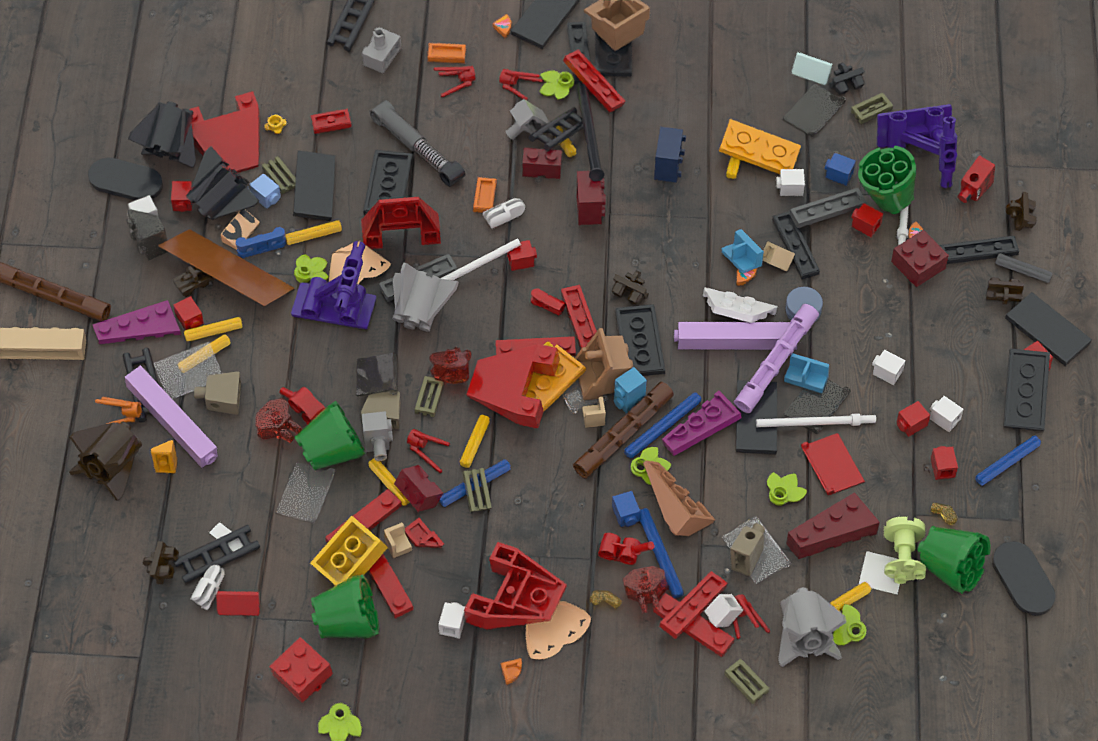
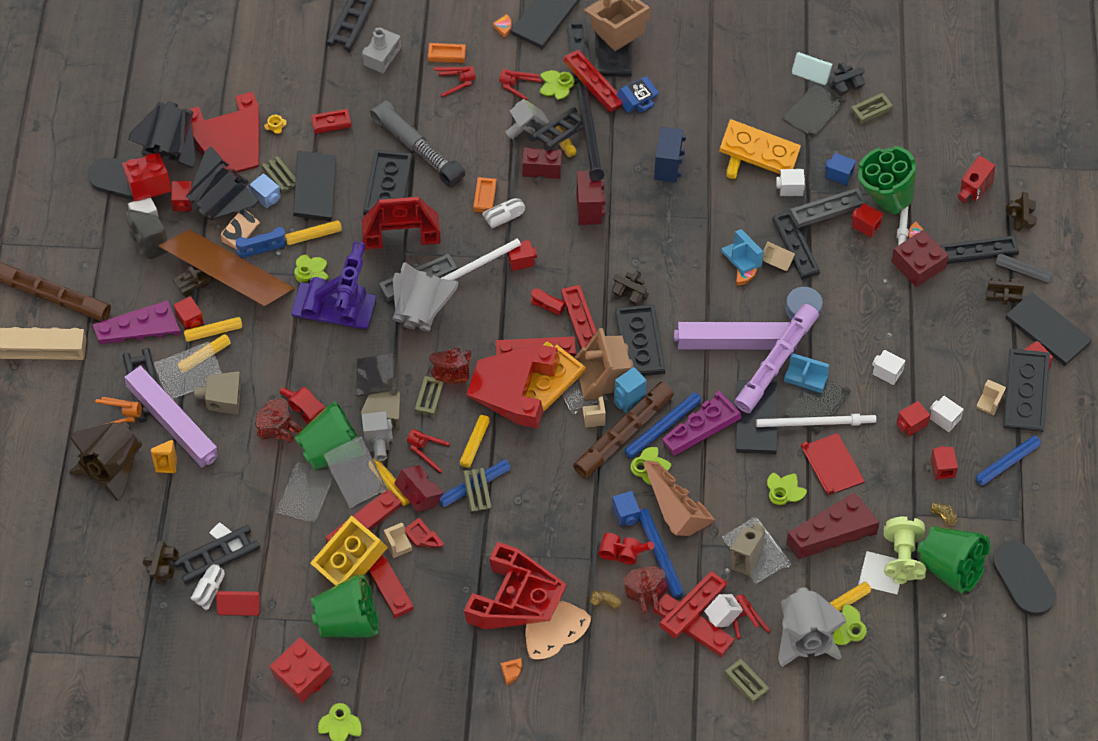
light nougat piece [329,241,391,284] -> none
white brick [439,602,465,638] -> none
white wing [703,287,778,323] -> none
dark purple plate [877,104,957,188] -> none
none -> red brick [122,153,172,202]
none -> clear piece [323,436,388,508]
none -> blue piece [616,76,659,113]
none -> tan panel [976,380,1006,416]

